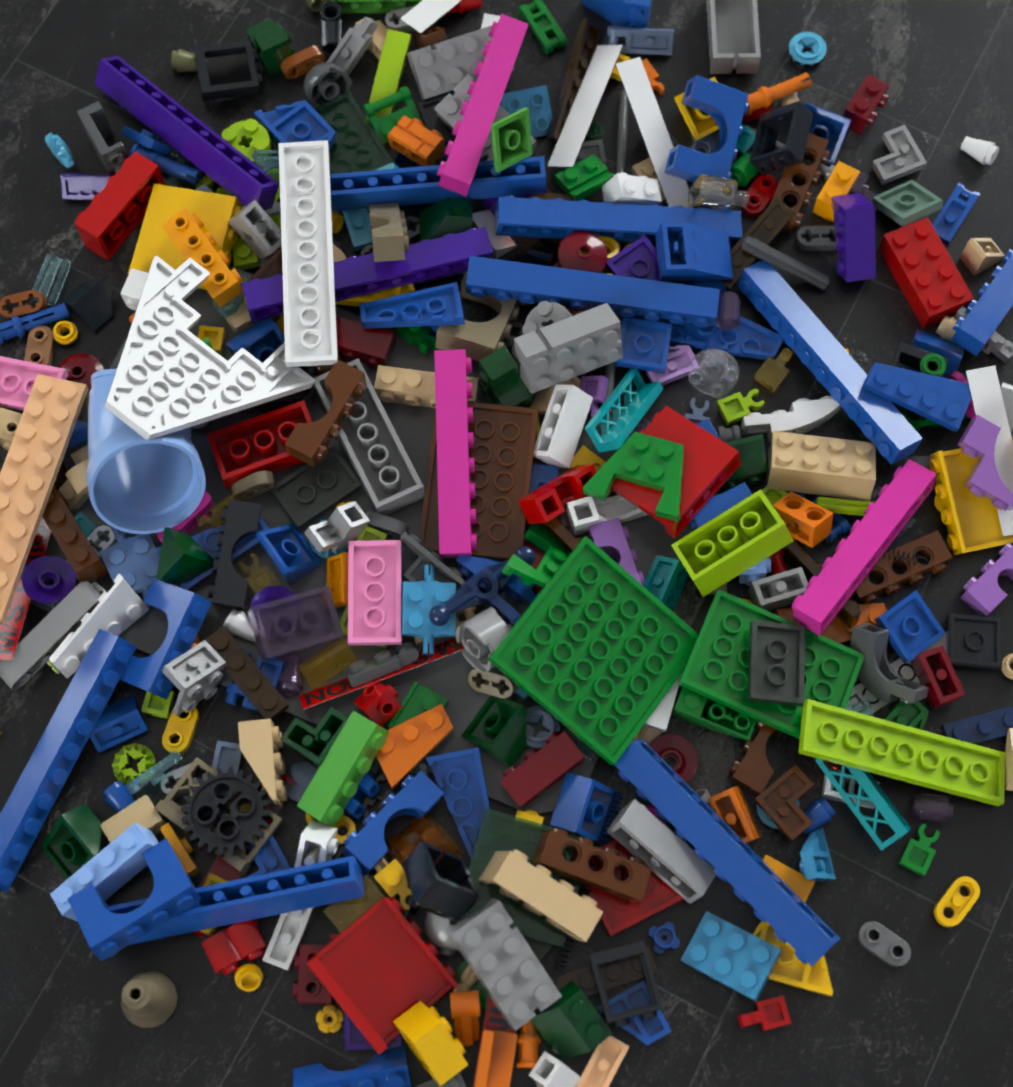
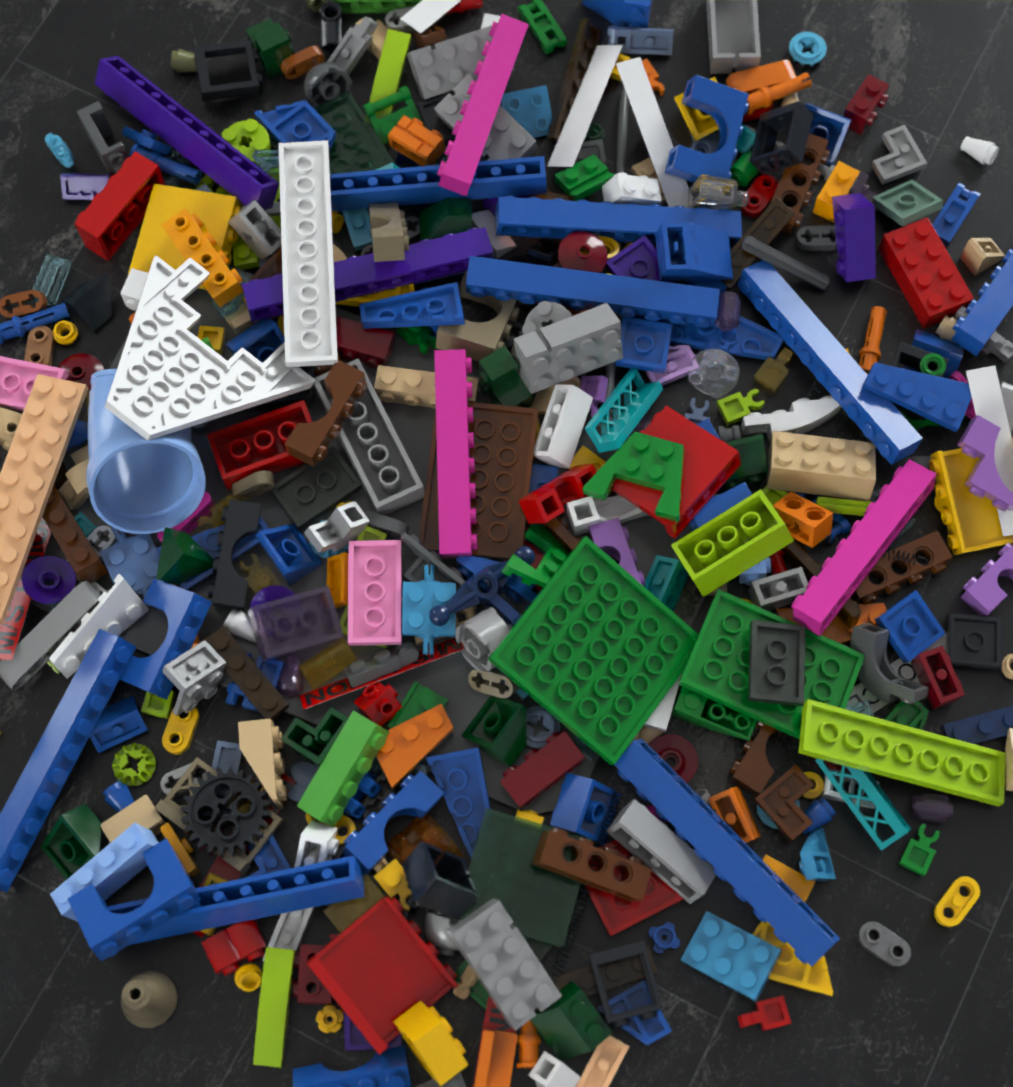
clear light blue plate [126,751,182,795] -> none
orange piece [450,990,480,1046] -> none
tan wedge [479,849,603,942] -> none
bright green slope [491,107,532,173] -> none
none -> lime slope [253,947,295,1068]
none -> orange beam [726,60,796,94]
none -> yellow plate [802,772,824,799]
none -> orange pin [858,306,887,375]

